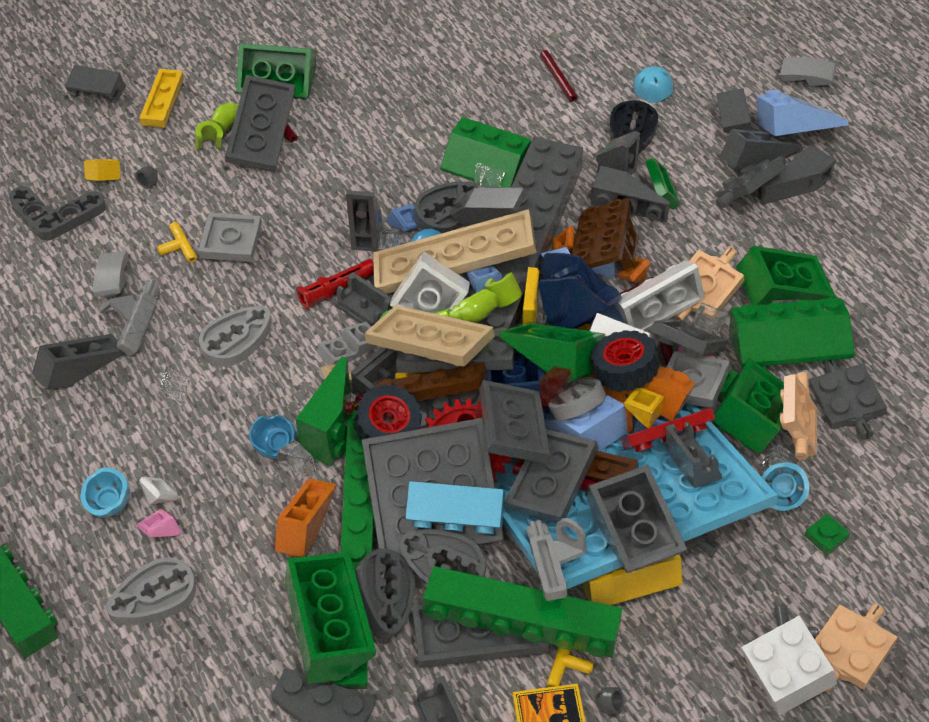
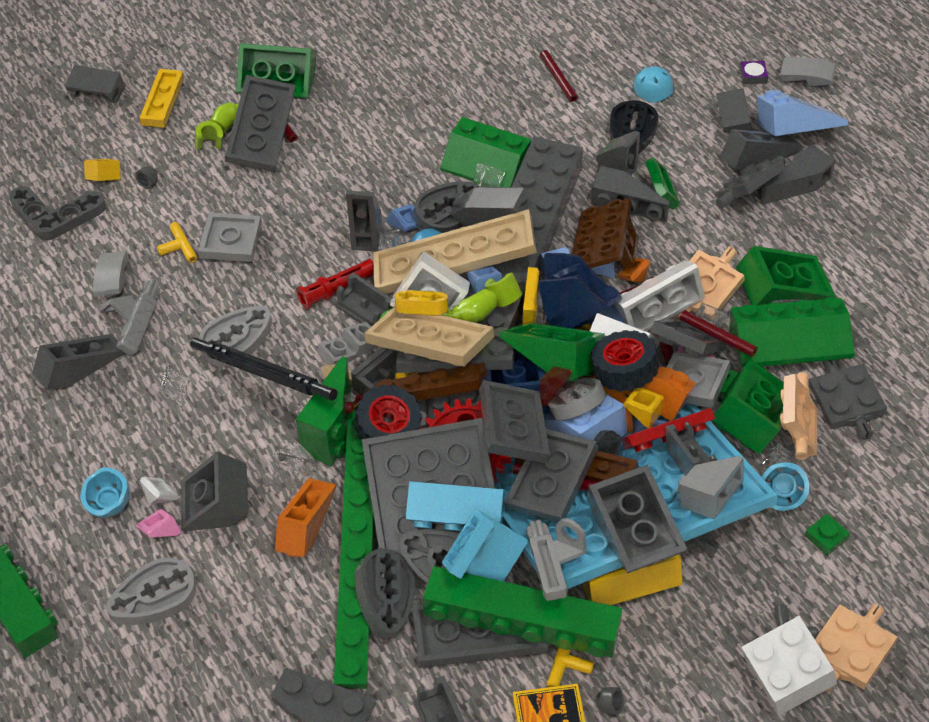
dark azure hair [249,414,297,459] -> none
green slope [285,552,376,684] -> none
orange slope [552,226,575,254] -> none
none -> dark grey slope [181,452,249,531]
none -> black axle [190,337,338,401]
none -> yellow beam [395,290,448,315]
none -> medium azure bracket [442,508,528,581]
none -> clear smoke plate [594,430,621,455]
none -> light grey slope [678,456,744,519]
none -> dark red piece [679,310,758,357]
none -> tile [740,61,768,84]

